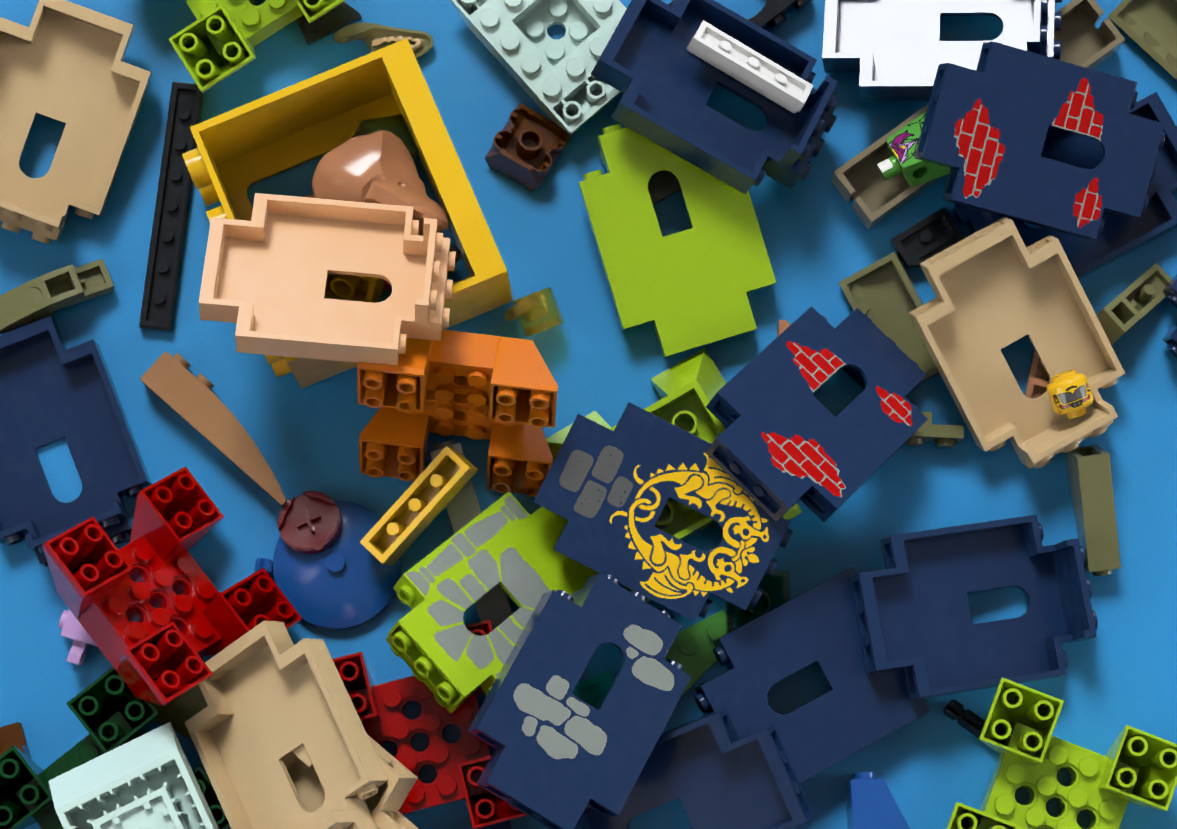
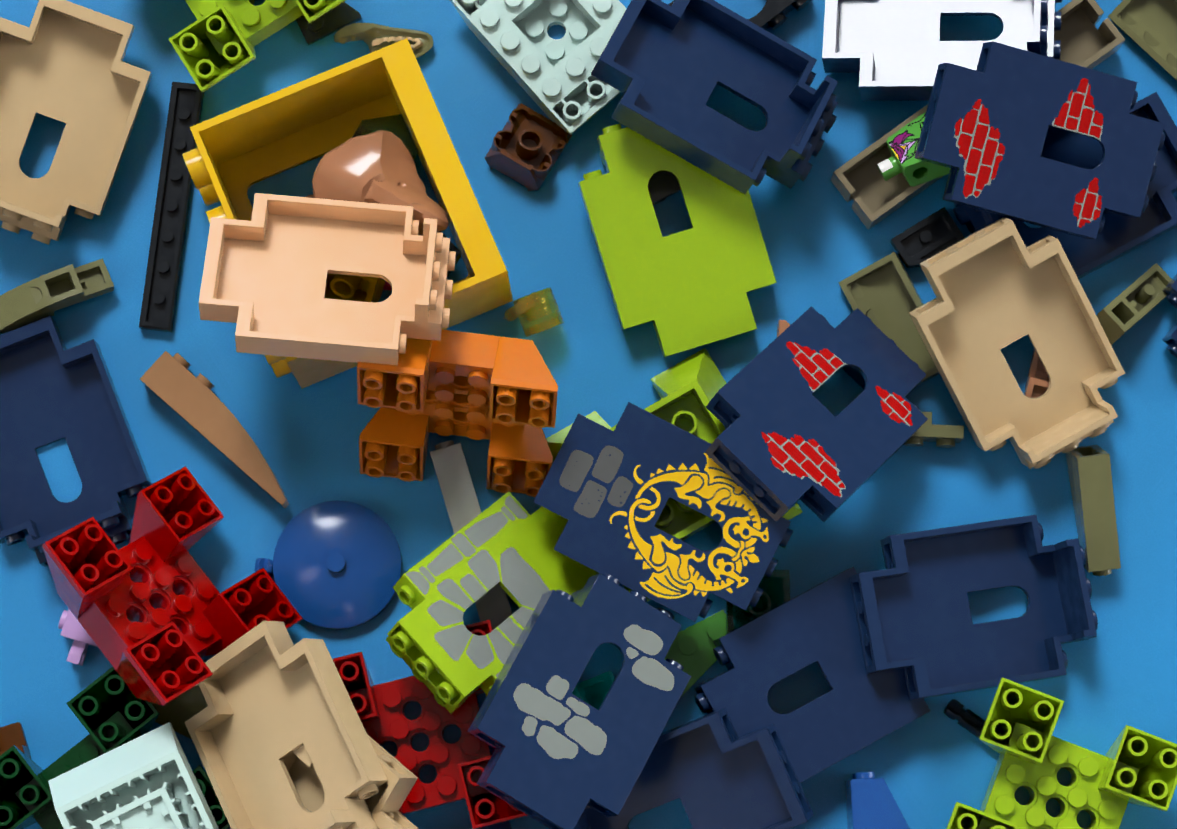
dark red tile [277,491,343,555] -> none
yellow brick [360,446,478,565] -> none
white panel [687,20,814,113] -> none
yellow head [1047,369,1094,419] -> none

